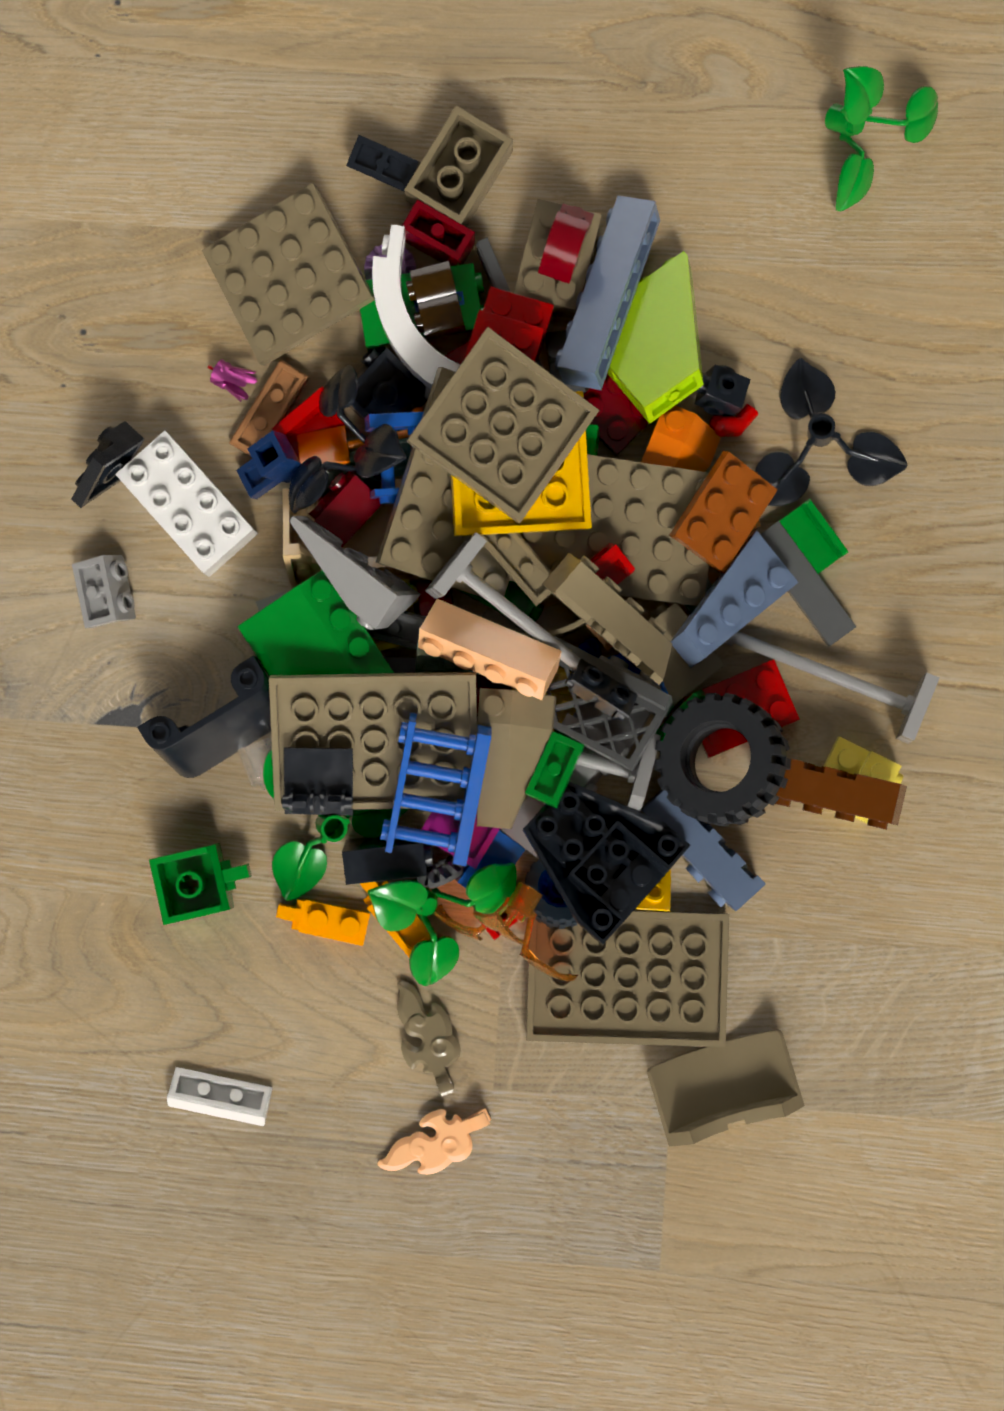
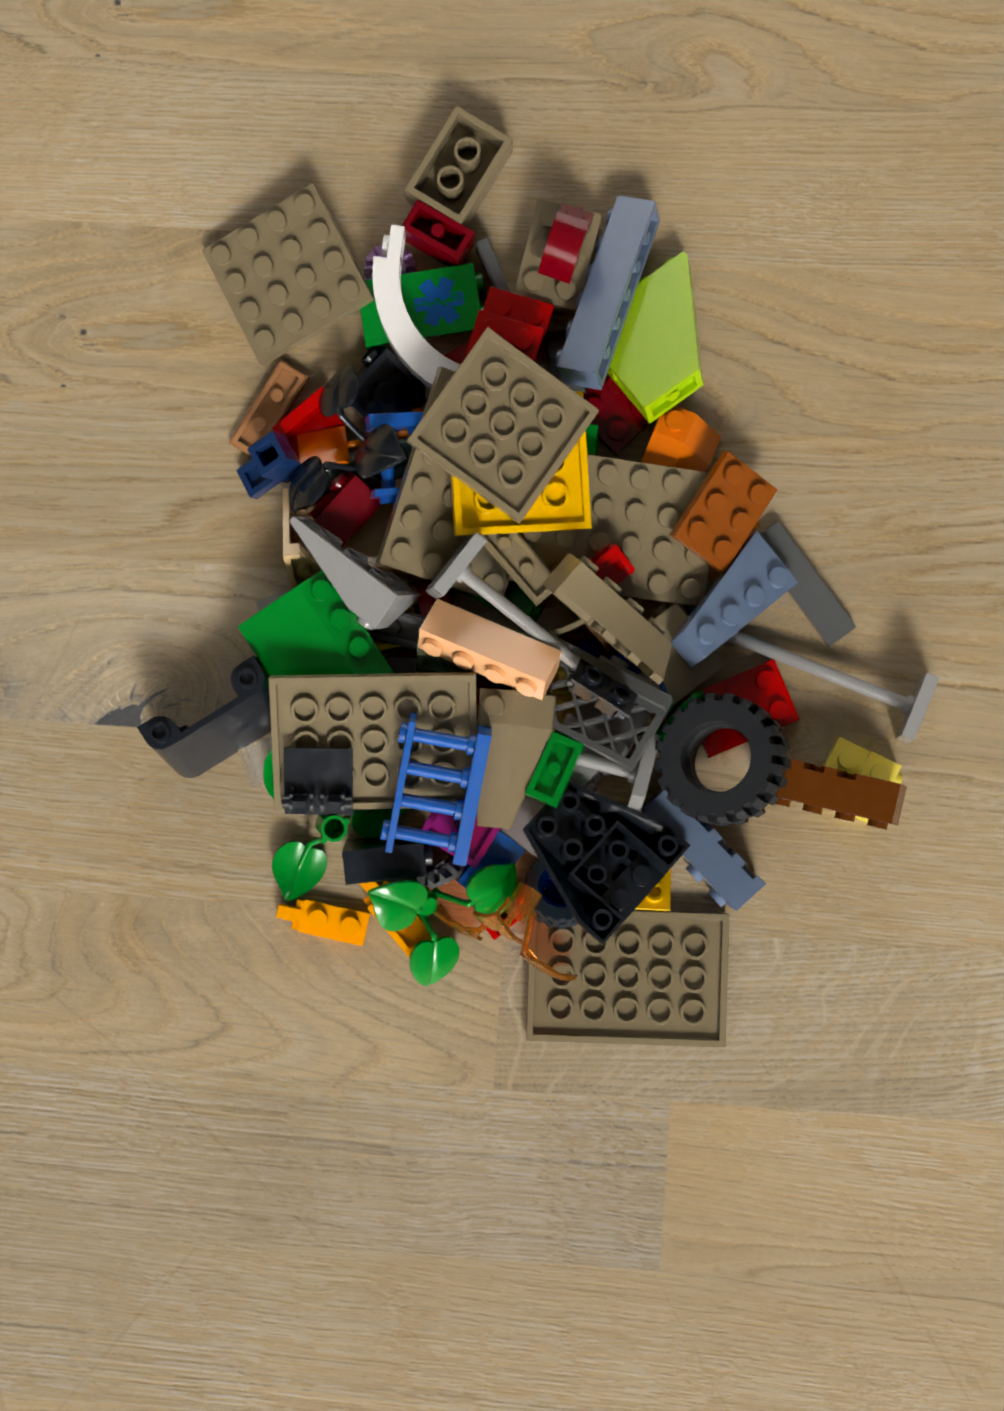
black plate [71,421,144,508] -> none
light grey bracket [72,555,136,628] -> none
white brick [115,431,258,577] -> none
green hinge [149,843,252,925] -> none
white slope [167,1067,272,1126] -> none
flat silver piece [208,359,258,402] -> none
black hinge [346,135,421,192] -> none
light nougat piece [377,1108,492,1175] -> none
dark tan piece [397,981,461,1097] -> none
dark brown brick [406,261,466,341] -> none
dark tan panel [647,1029,805,1147] -> none
black brick [694,364,751,416] -> none
red arm [709,404,759,437] -> none
black plant [755,358,907,506] -> none
green panel [779,499,848,574] -> none
green plant [825,66,938,212] -> none

